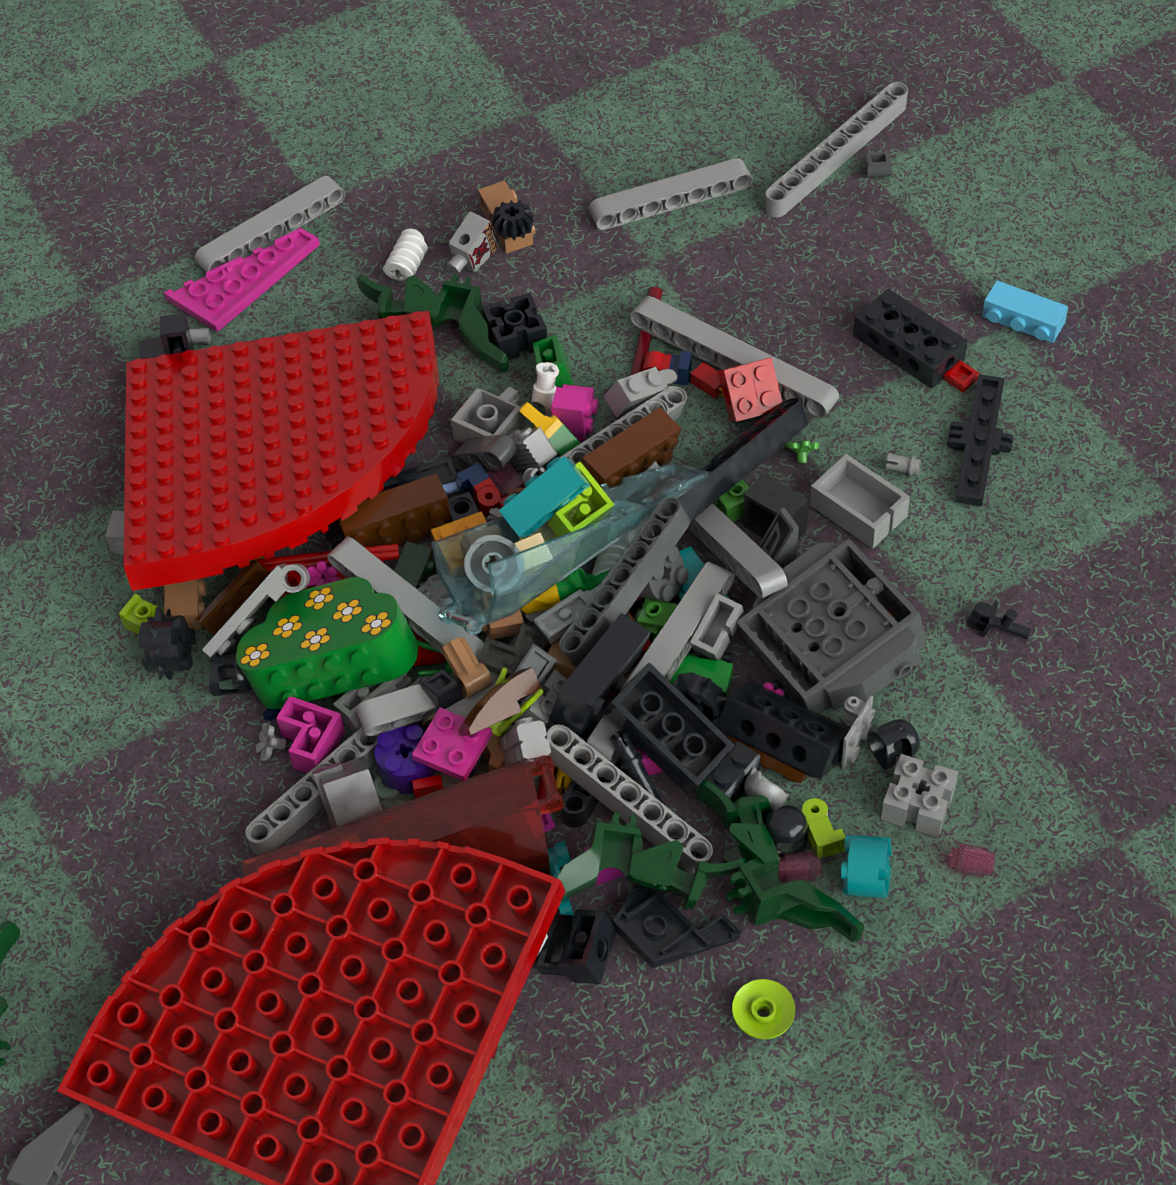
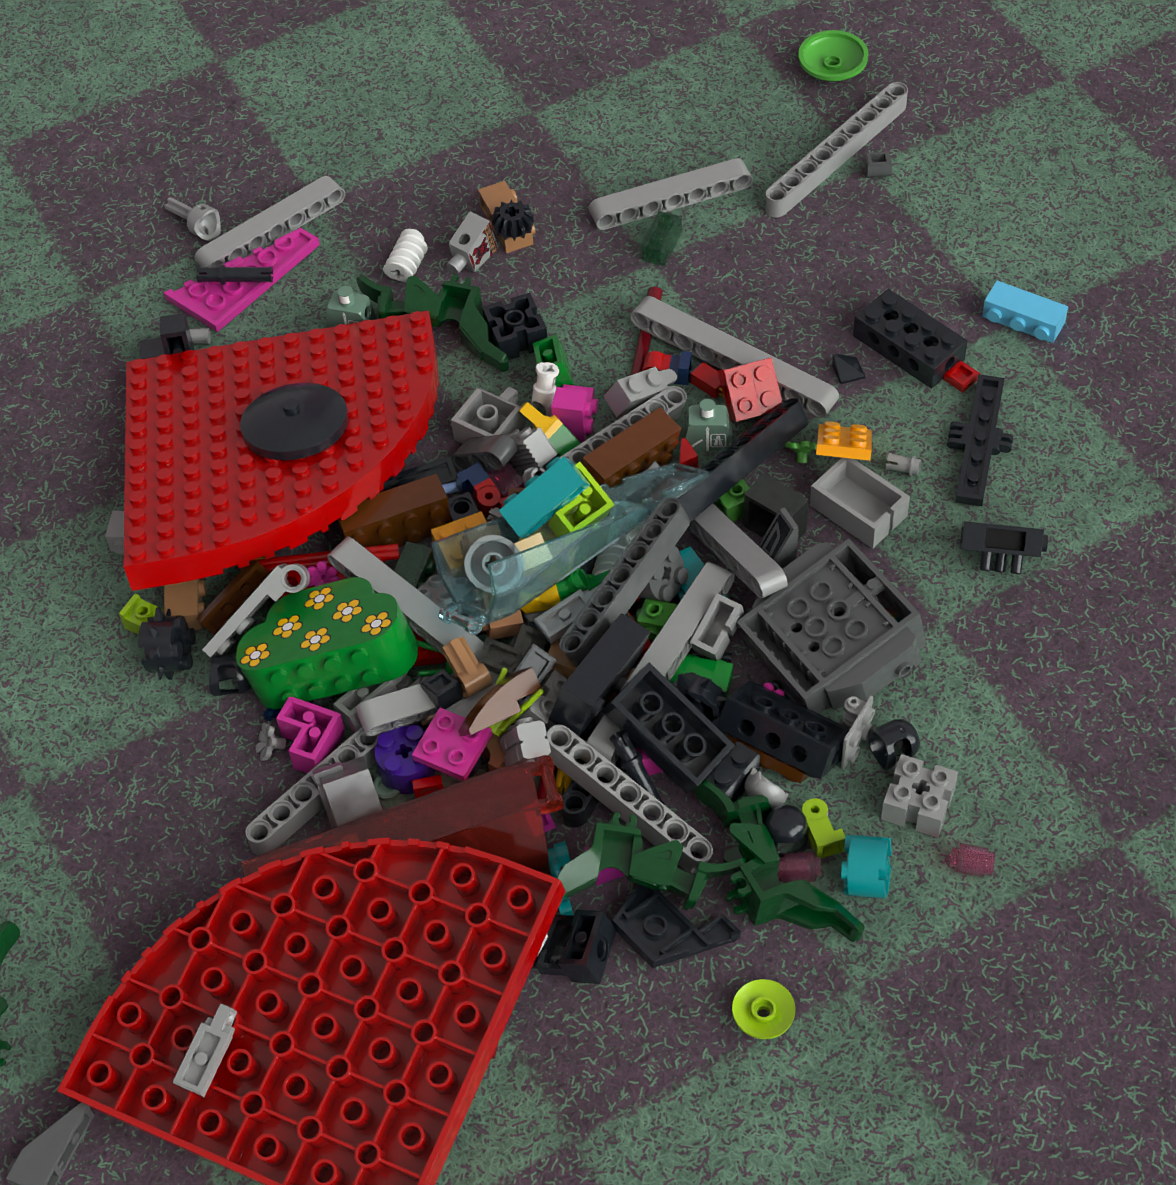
black arm [967,601,1031,639] -> none
none -> light grey piece [164,197,221,241]
none -> light grey hinge [173,1004,237,1097]
none -> black pin [196,265,273,284]
none -> black dish [240,383,349,460]
none -> sand green torso [326,286,377,328]
none -> clear green brick [641,211,682,267]
none -> red slope [679,438,699,478]
none -> sand green torso [683,399,733,451]
none -> bright green dish [798,30,868,82]
none -> light orange plate [816,421,872,461]
none -> black slope [832,354,865,384]
none -> black piece [960,521,1048,574]

